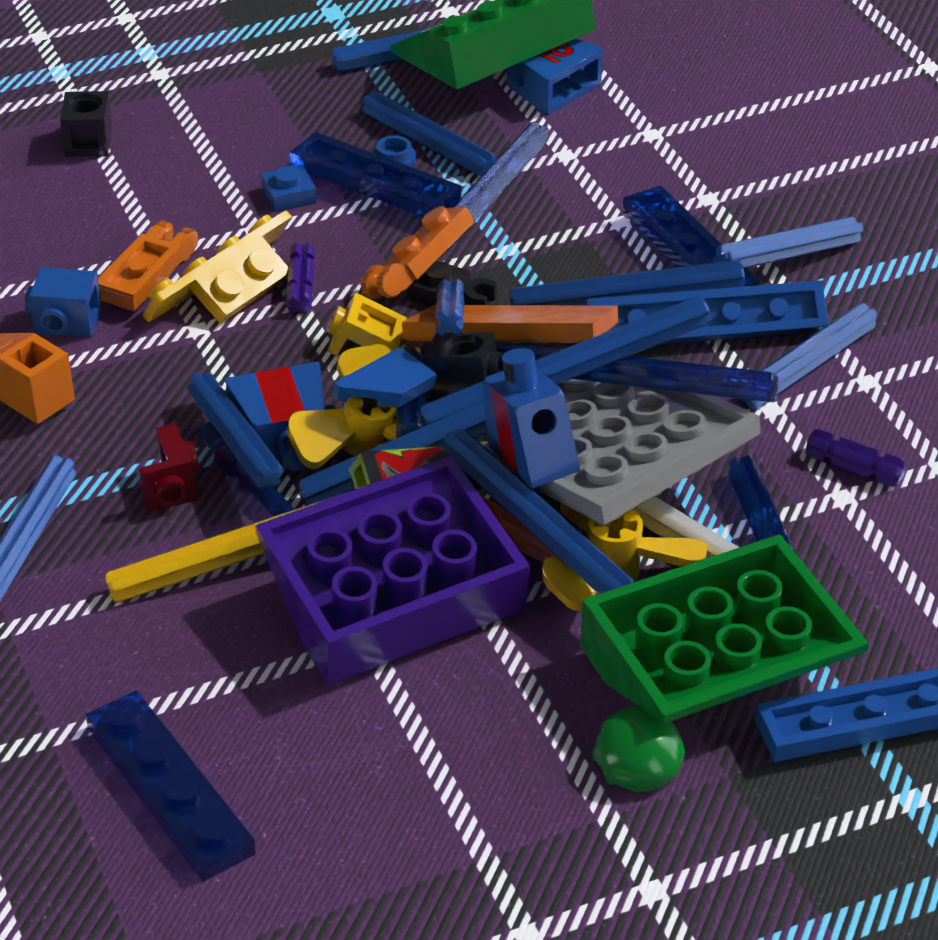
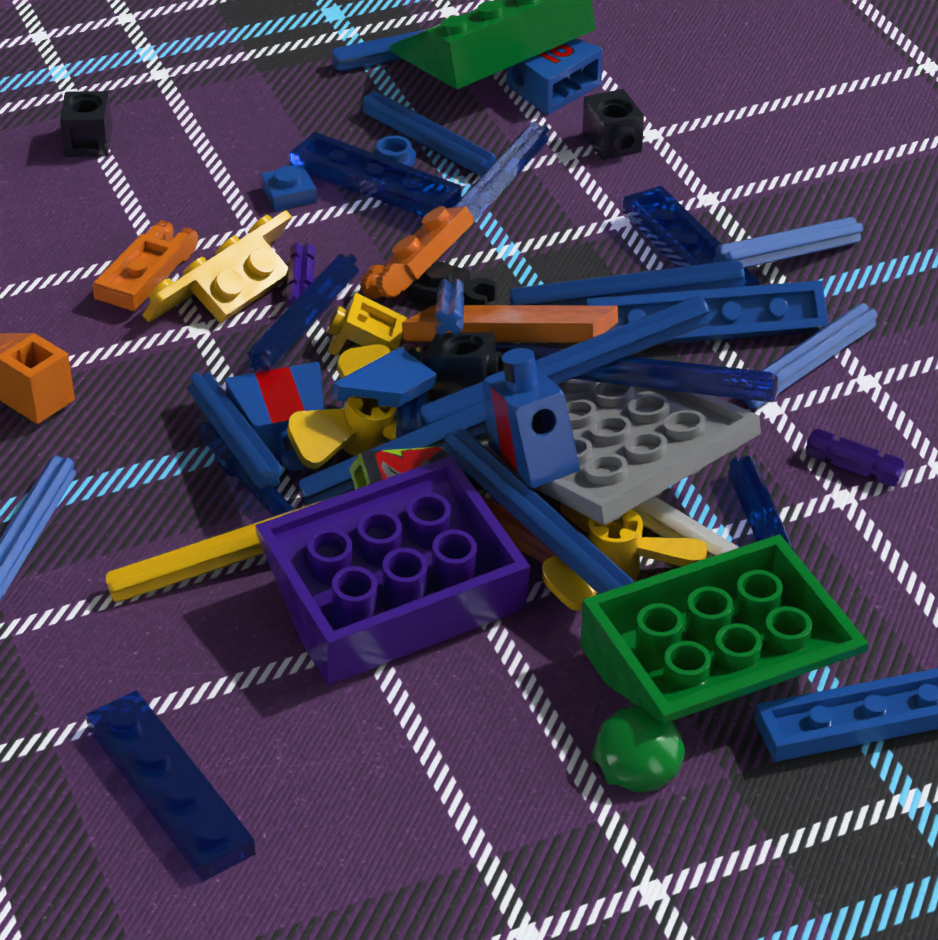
blue brick [25,267,102,338] -> none
dark red bracket [139,423,200,512] -> none
none -> clear blue axle [247,254,359,372]
none -> black brick [582,89,644,160]

